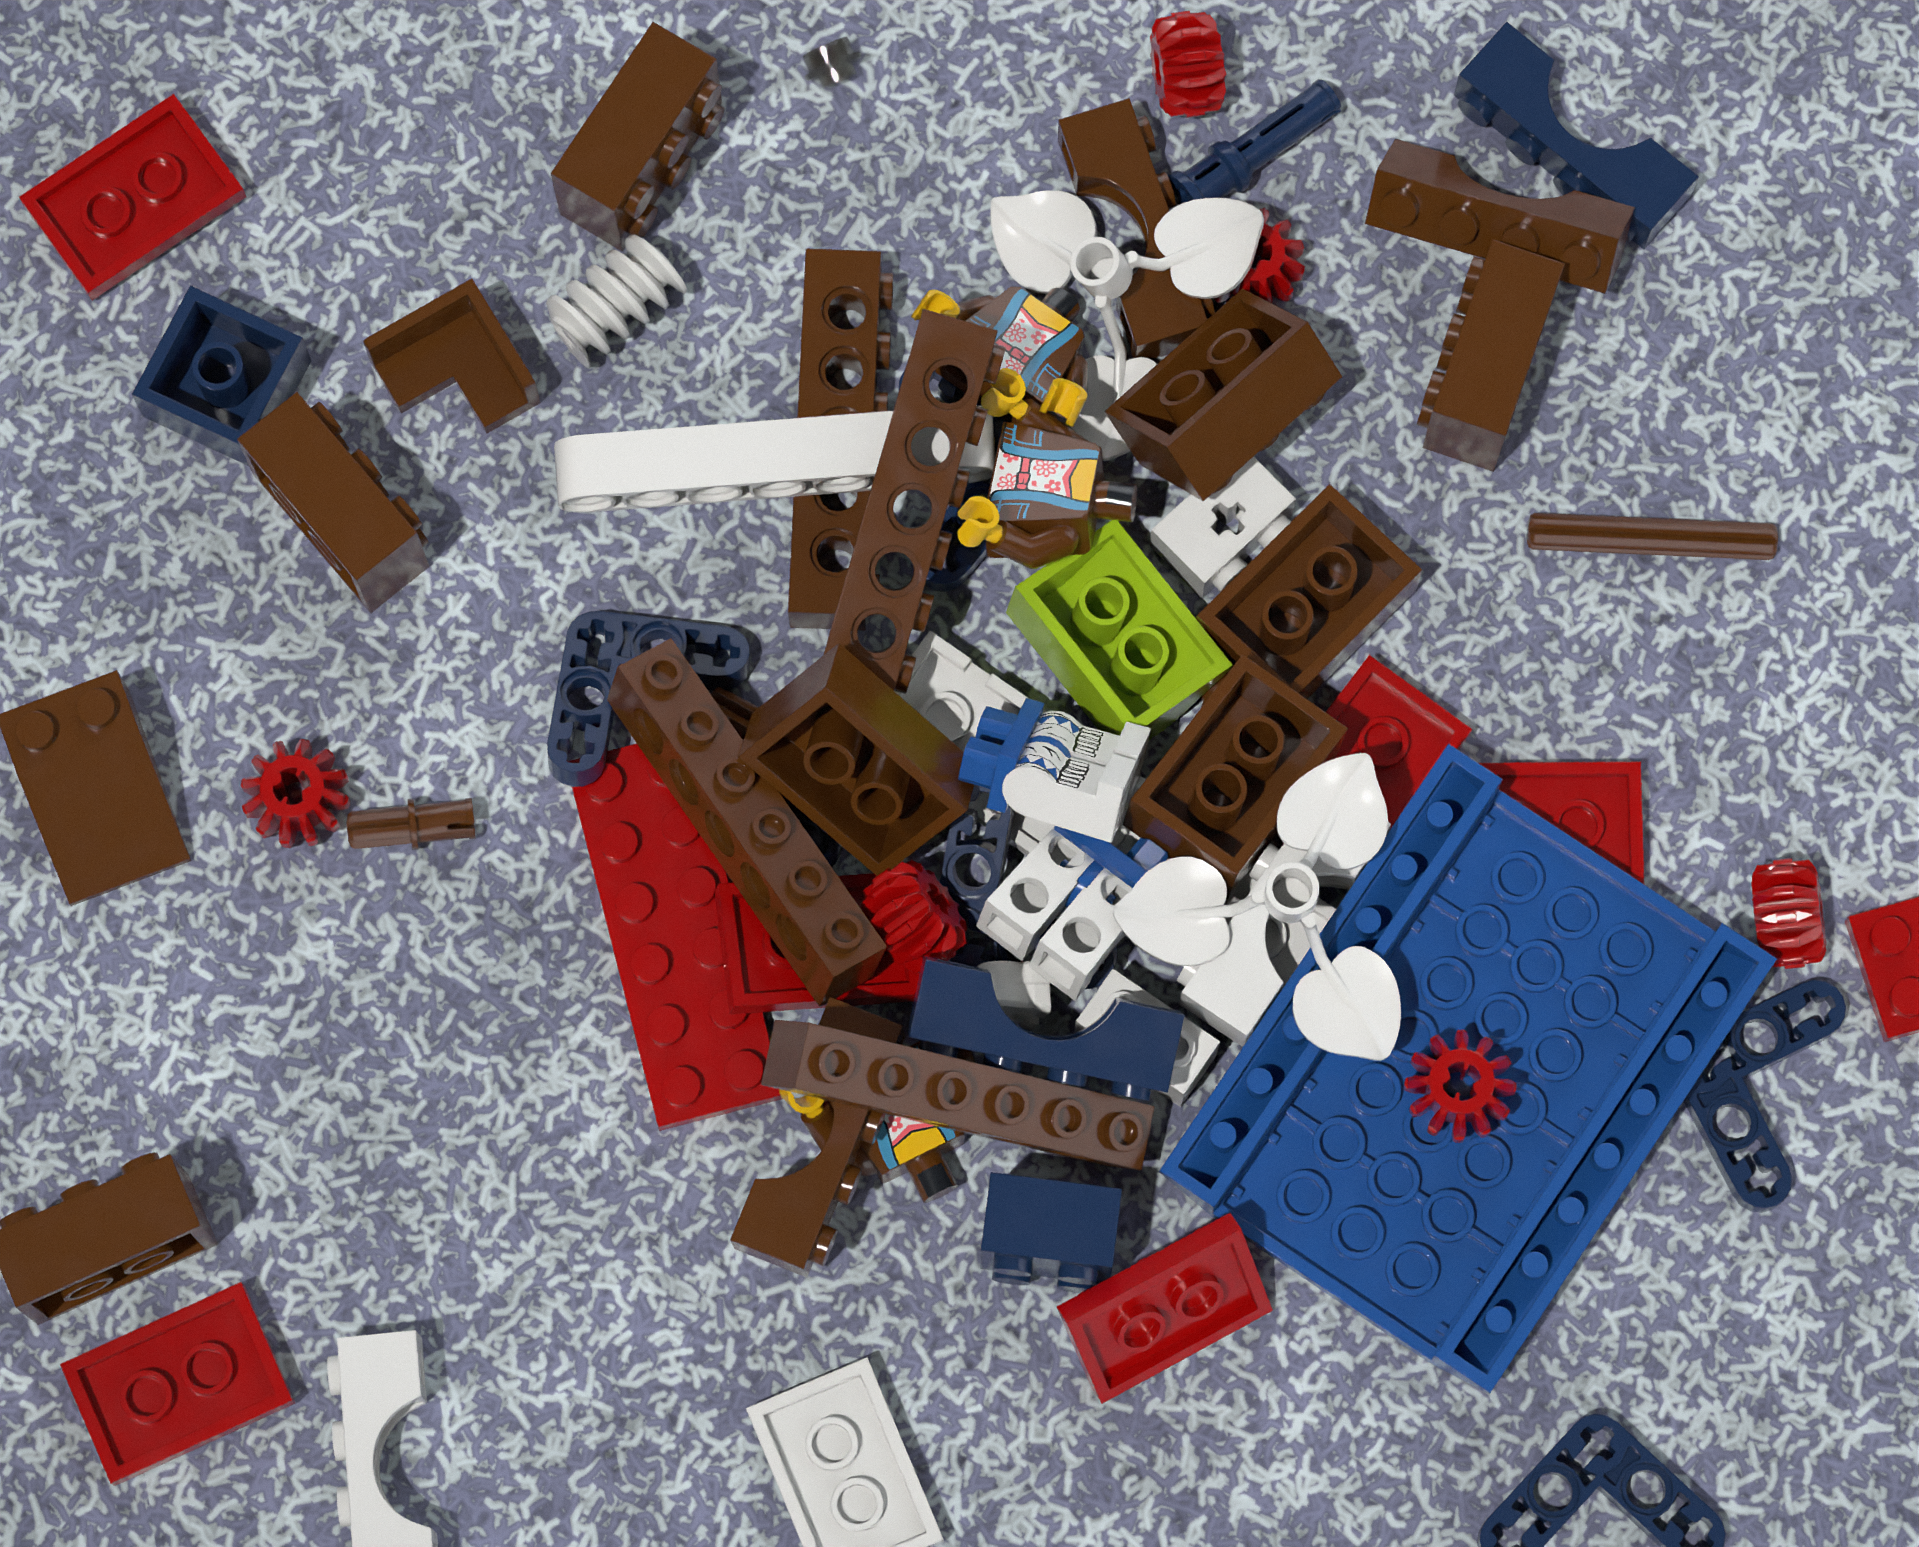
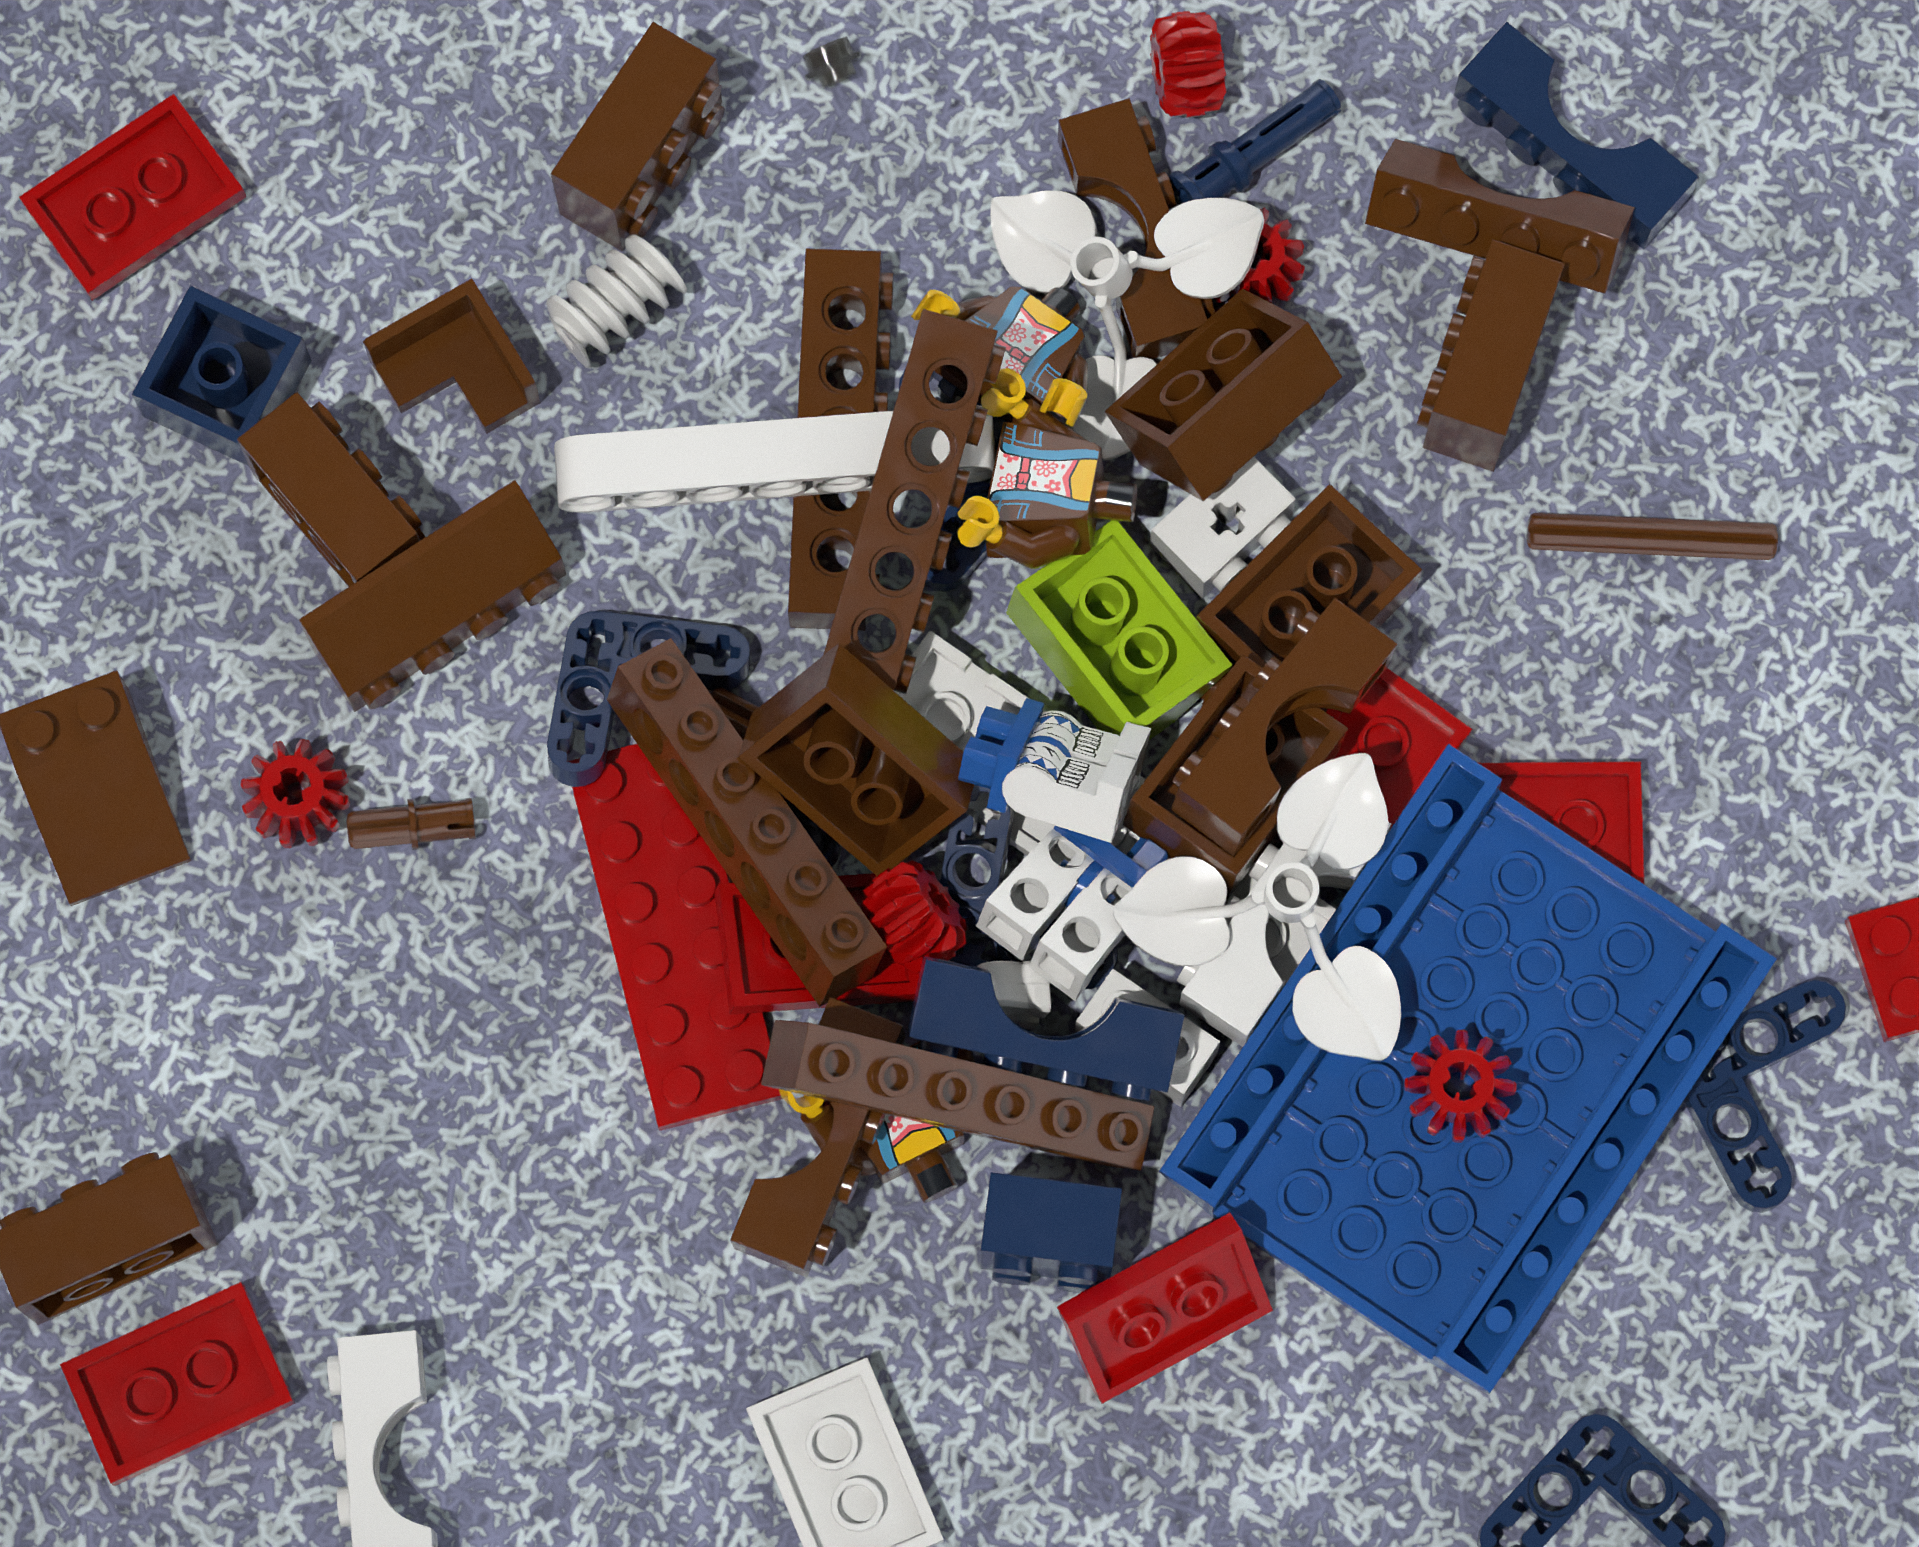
red gear [1751,858,1827,969] -> none
none -> reddish brown slope [299,480,566,712]
none -> reddish brown arch [1171,598,1398,857]

